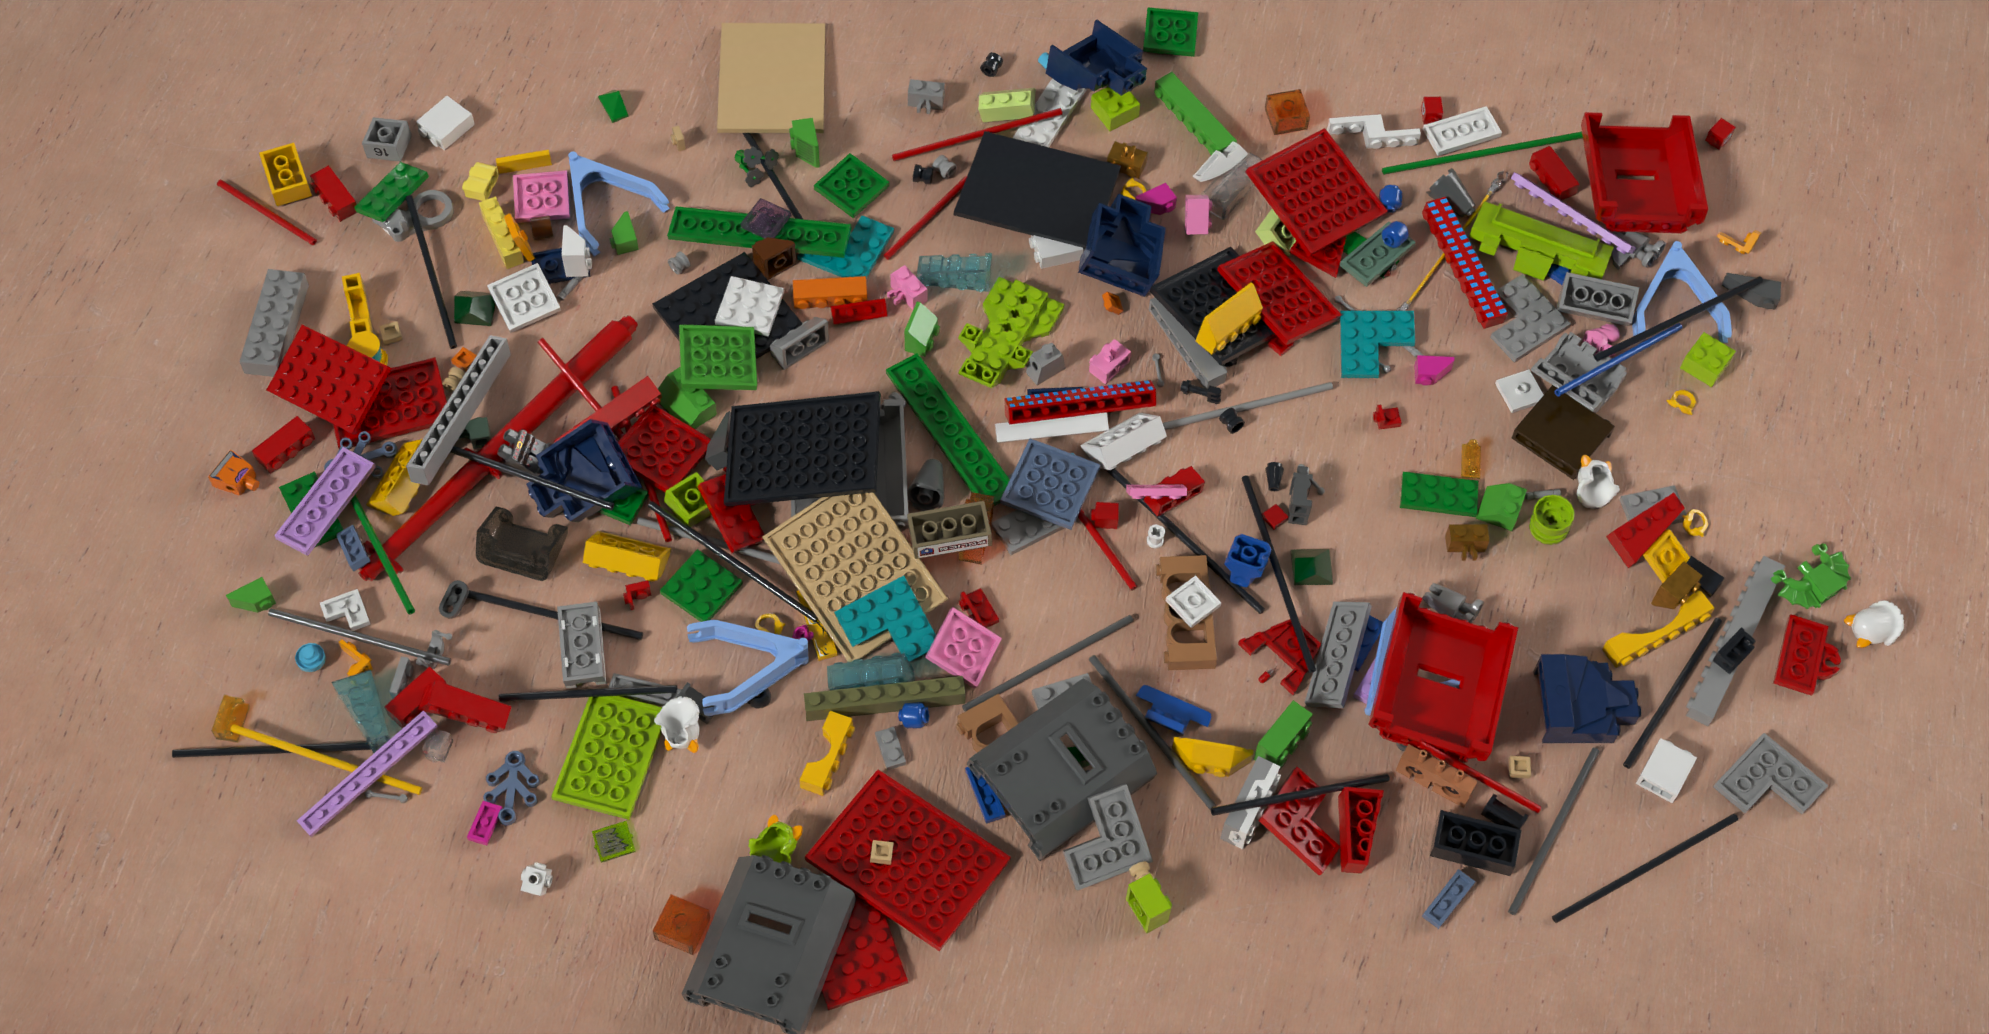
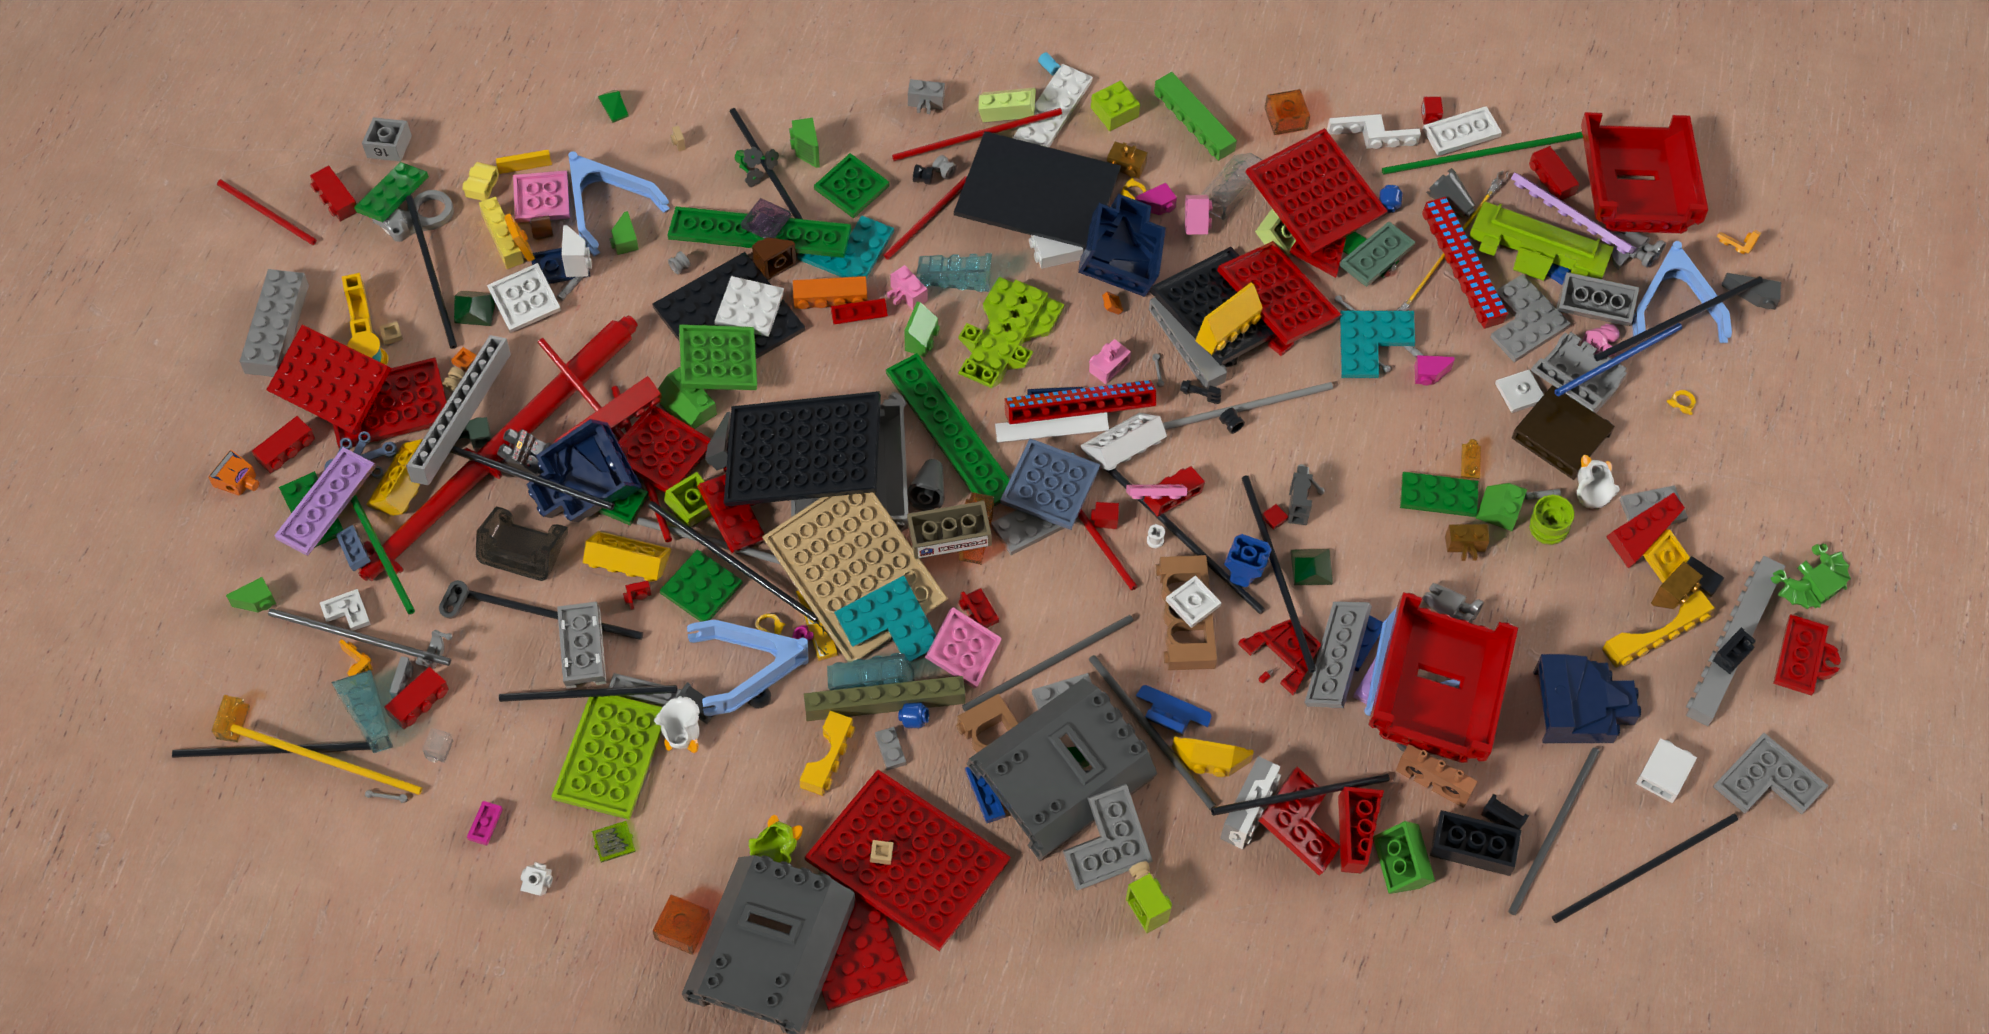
yellow brick [259,142,312,206] -> none
medium azure plate [295,643,326,672] -> none
lavender plate [297,710,438,837] -> none
white brick [416,96,475,150] -> none
red wedge [418,680,512,733] -> none
sand blue plant [483,751,540,826] -> none
tan tile [717,23,825,133] -> none
light grey slope [770,317,829,370] -> none
black wheel [980,52,1003,77] -> none
light grey torso [1026,343,1065,385] -> none
dark blue panel [1045,20,1147,96] -> none
green plate [1143,7,1199,57] -> none
white slope [1193,141,1248,182] -> none
bright green brick [1254,700,1313,769] -> none
black cone [1265,462,1284,491] -> none
red bracket [1373,404,1402,430] -> none
blue head [1382,221,1409,248] -> none
red piece [1417,740,1541,813] -> none
sand blue plate [1422,869,1476,929] -> none
tan plate [1509,756,1531,779] -> none
black piece [1623,618,1722,769] -> none
lime brick [1680,332,1736,387] -> none
yellow piece [1682,509,1708,537] -> none
red brick [1705,118,1736,150] -> none
white hair [1844,600,1904,648] -> none
none -> bright green slope [1373,821,1435,894]

